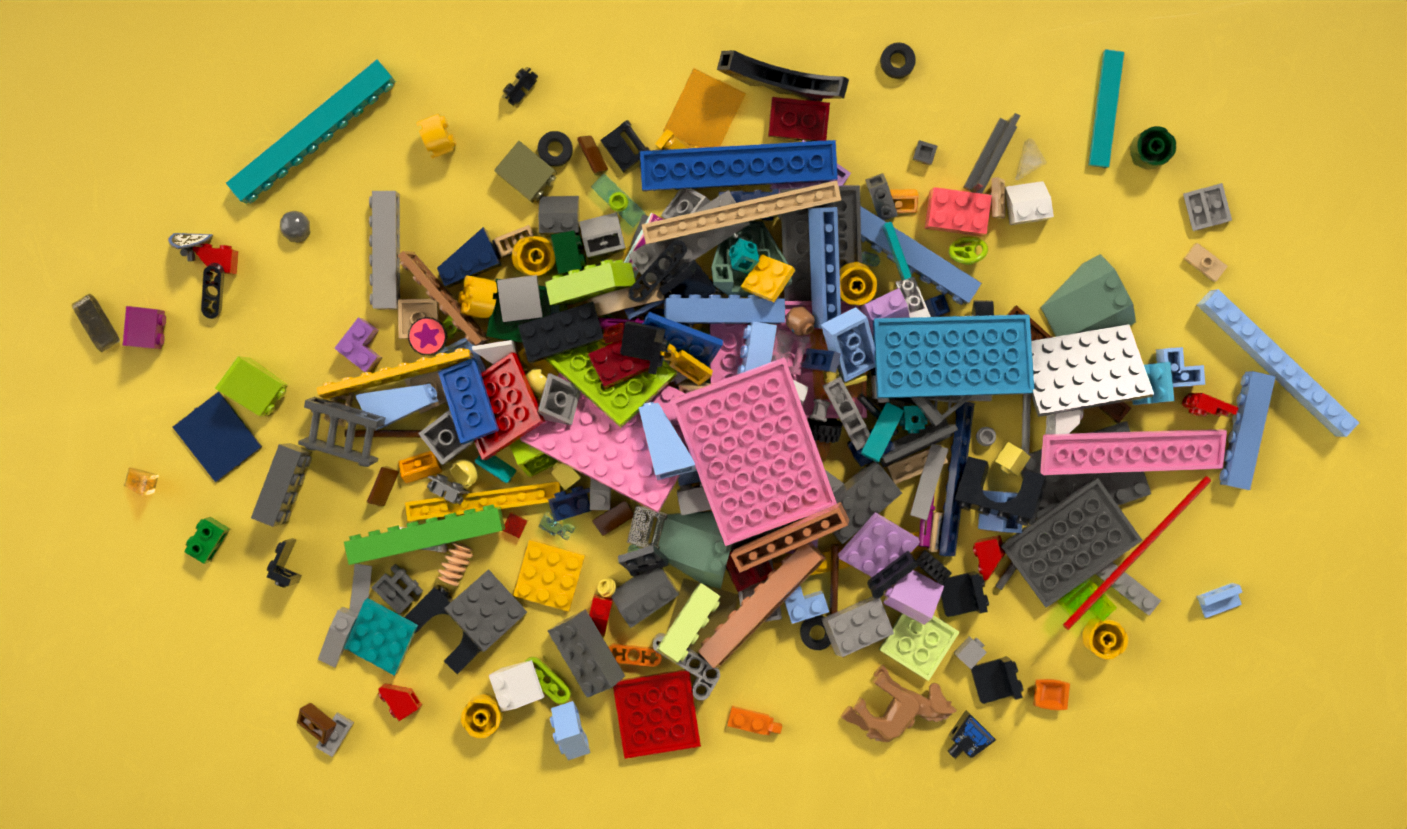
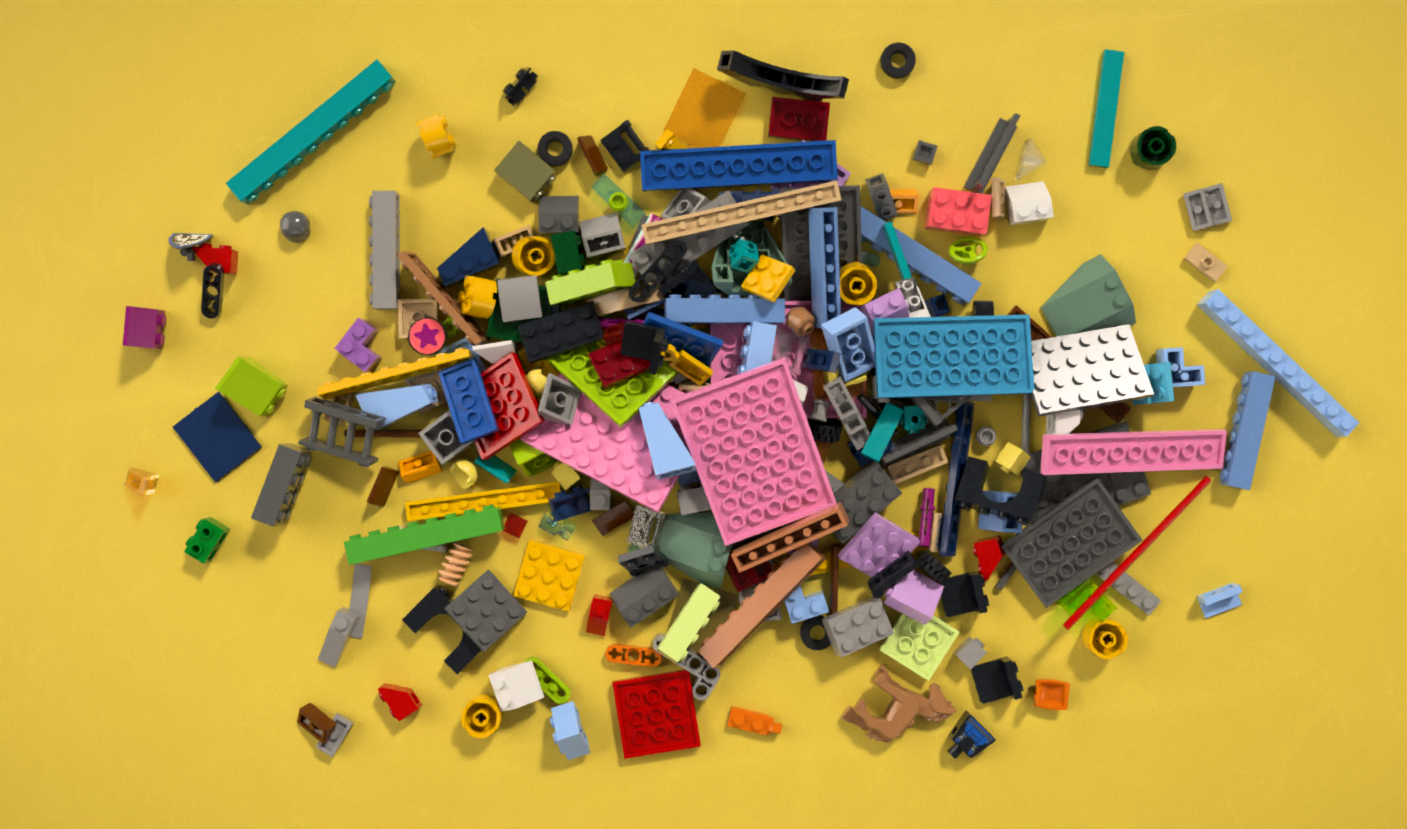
clear smoke beam [72,294,120,352] -> none
bracket [266,538,302,588] -> none
teal plate [344,598,418,676] -> none
dark grey plate [371,564,423,615] -> none
dark grey hinge [427,474,469,504] -> none
dark grey brick [548,609,625,698] -> none
light yellow plate [598,578,616,598] -> none
light grey sticker [910,444,948,520] -> none
red plate [1182,393,1239,417] -> none

